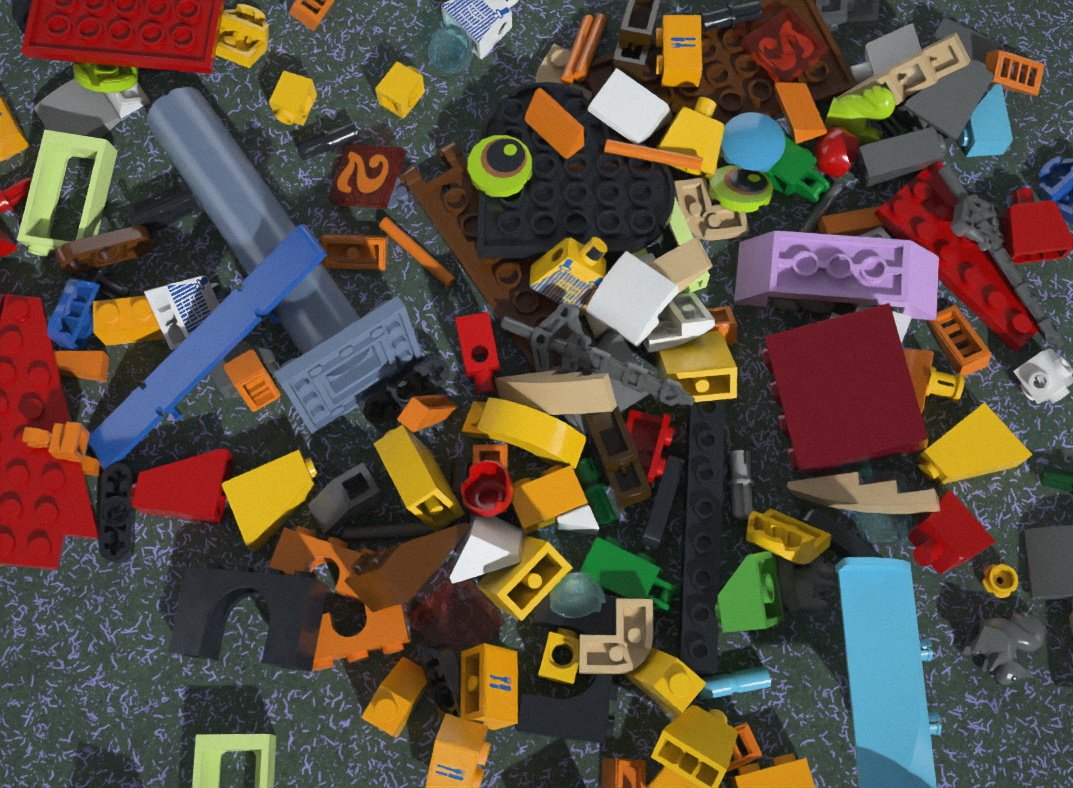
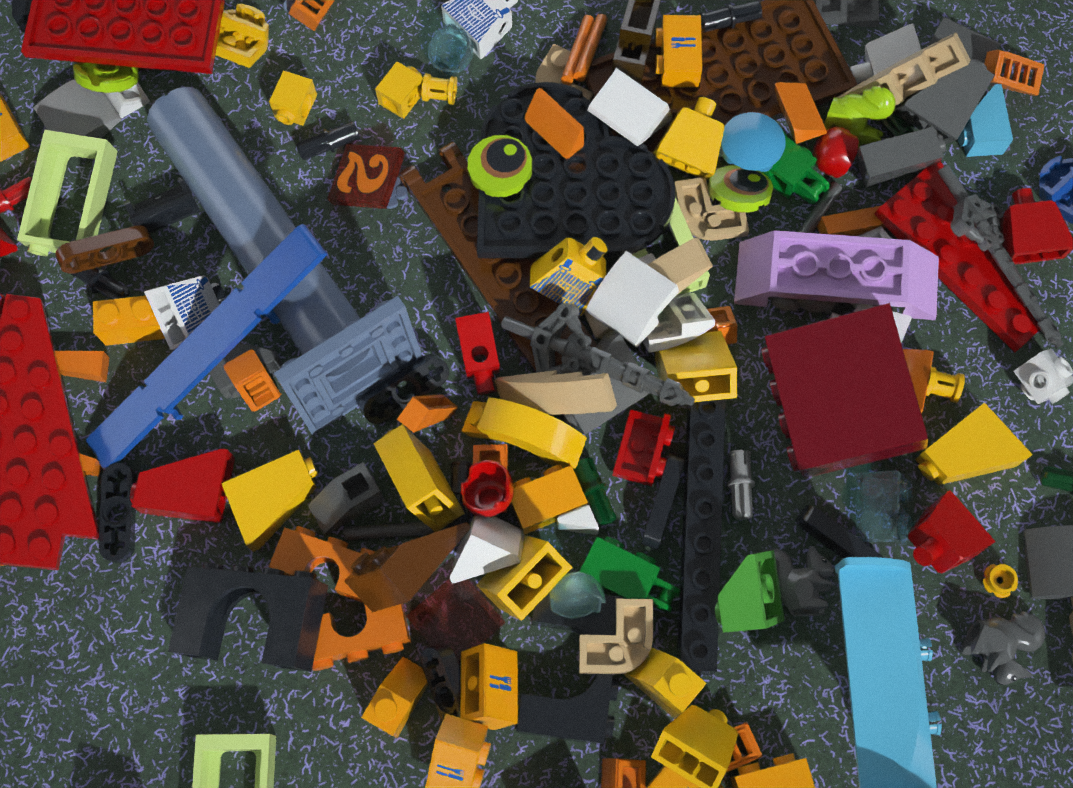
orange piece [22,422,90,463] -> none
blue slope [47,278,108,351] -> none
orange slope [321,234,388,270] -> none
orange bar [379,217,456,288] -> none
yellow brick [539,628,579,687] -> none
dark brown slope [583,402,651,509] -> none
orange bar [605,139,703,171] -> none
medium azure piece [698,665,771,701] -> none
clear red tile [740,6,830,83] -> none
yellow slope [746,508,831,564] -> none
tan slope [787,472,940,514] -> none
orange slope [926,304,992,376] -> none
none -> yellow bush [421,73,457,105]

